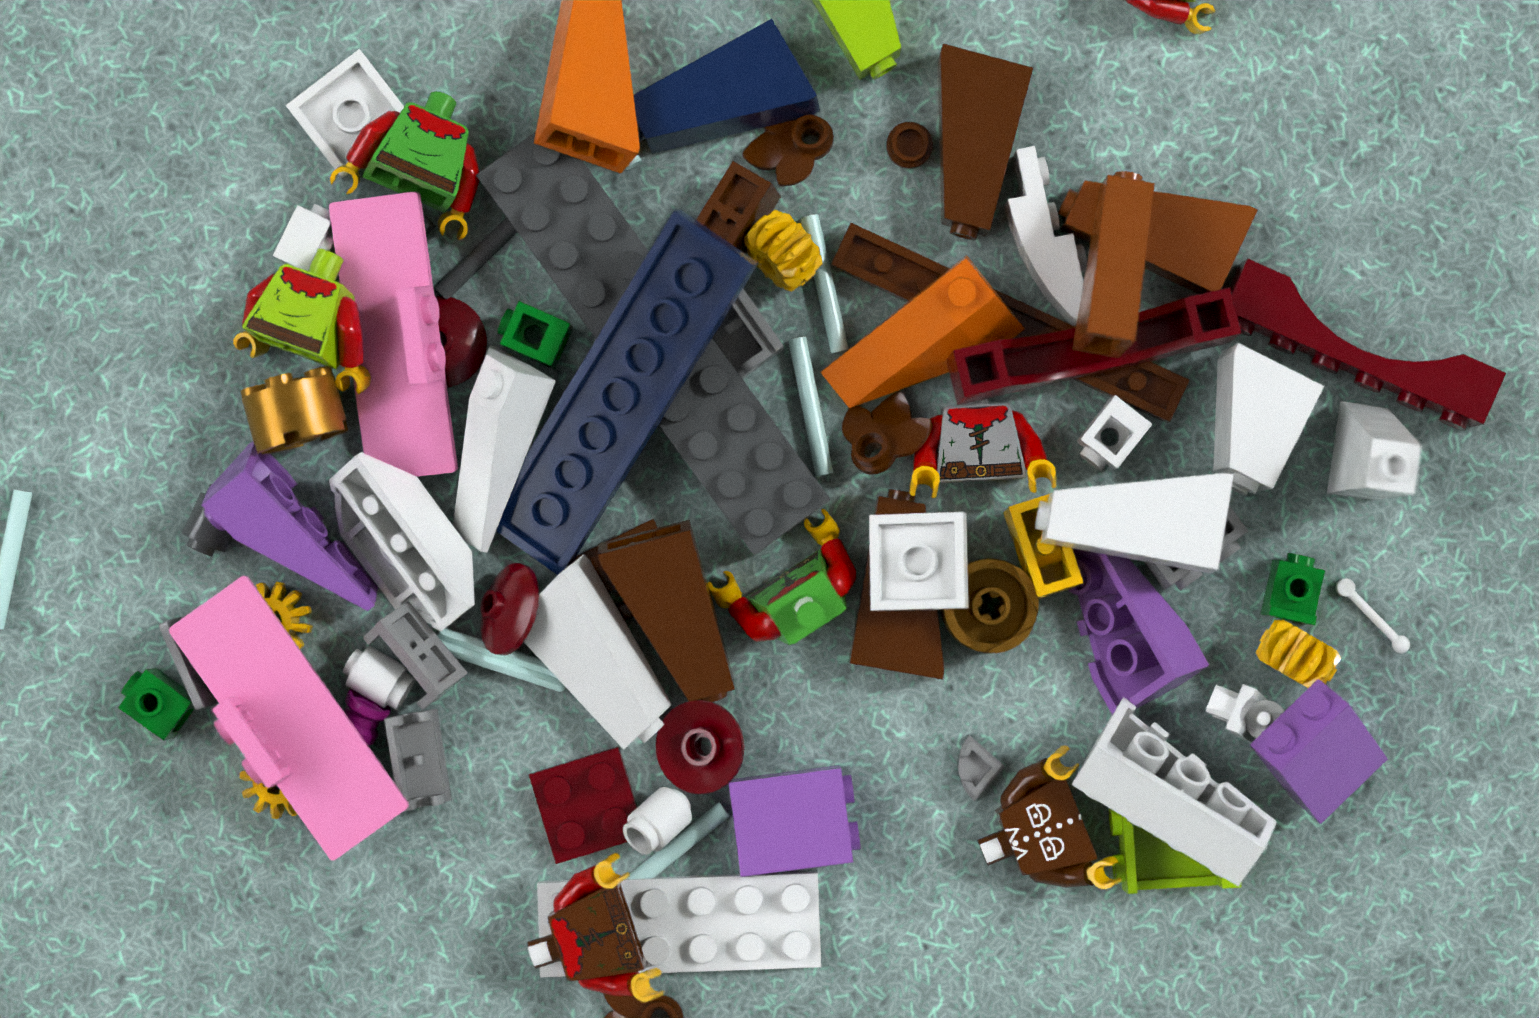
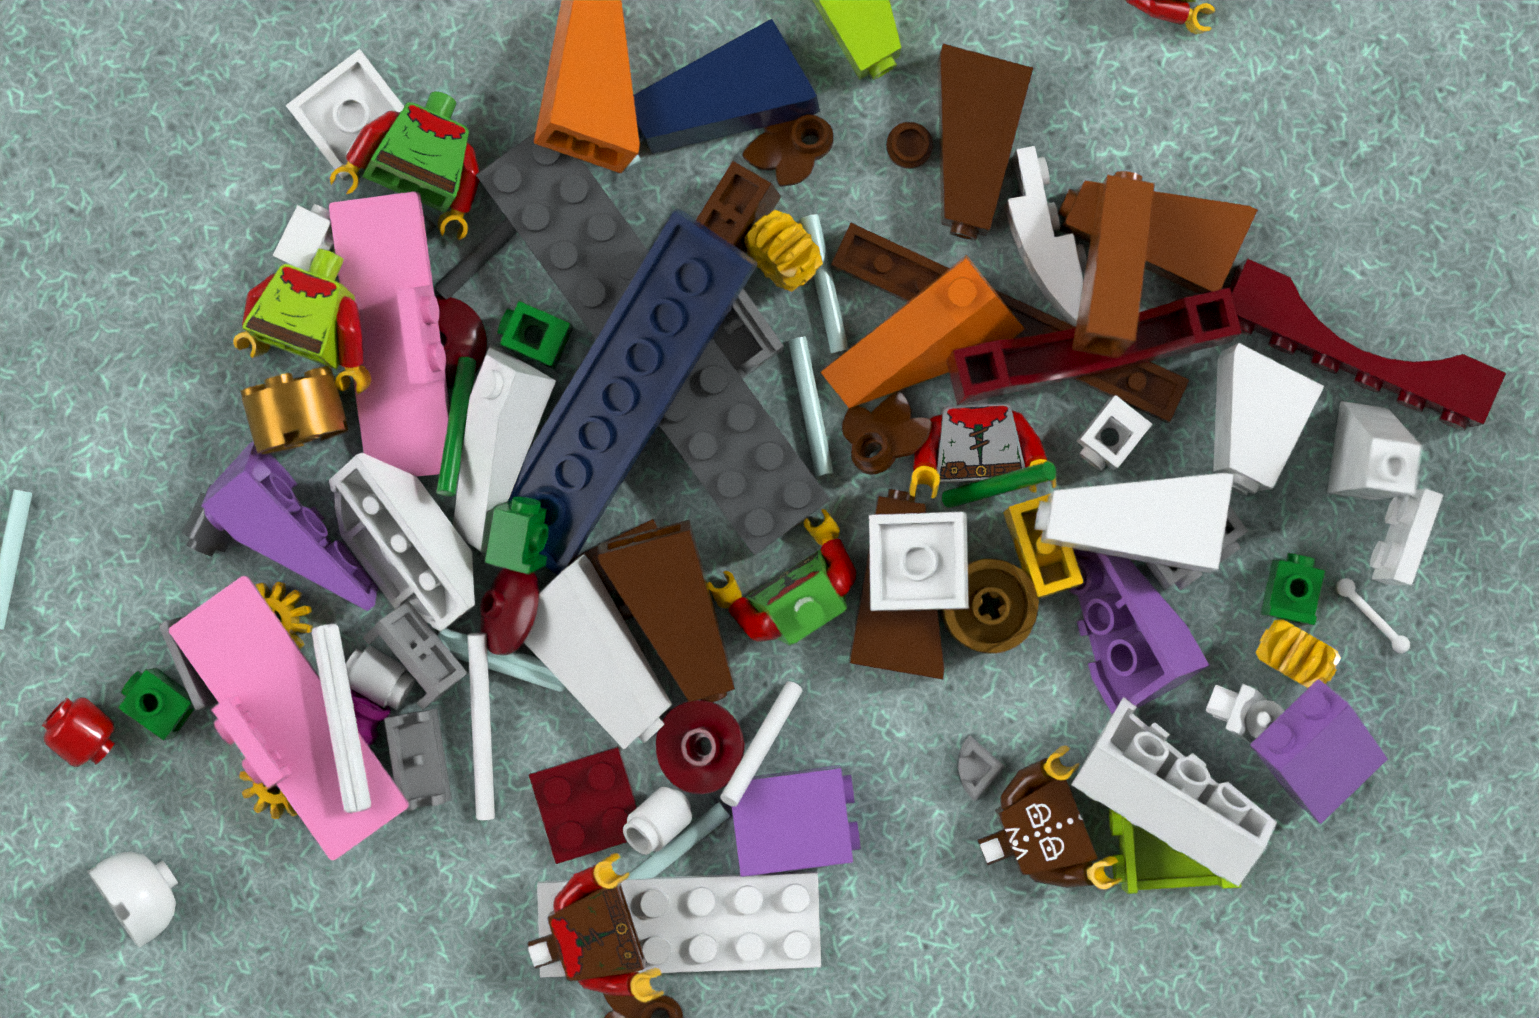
none -> red head [42,697,115,767]
none -> white cylinder [87,851,178,948]
none -> white axle [311,624,371,813]
none -> green bar [436,357,477,496]
none -> white bar [468,633,495,820]
none -> green brick [485,497,548,574]
none -> white bar [720,681,803,807]
none -> green bar [942,461,1056,508]
none -> white plate [1370,488,1443,585]

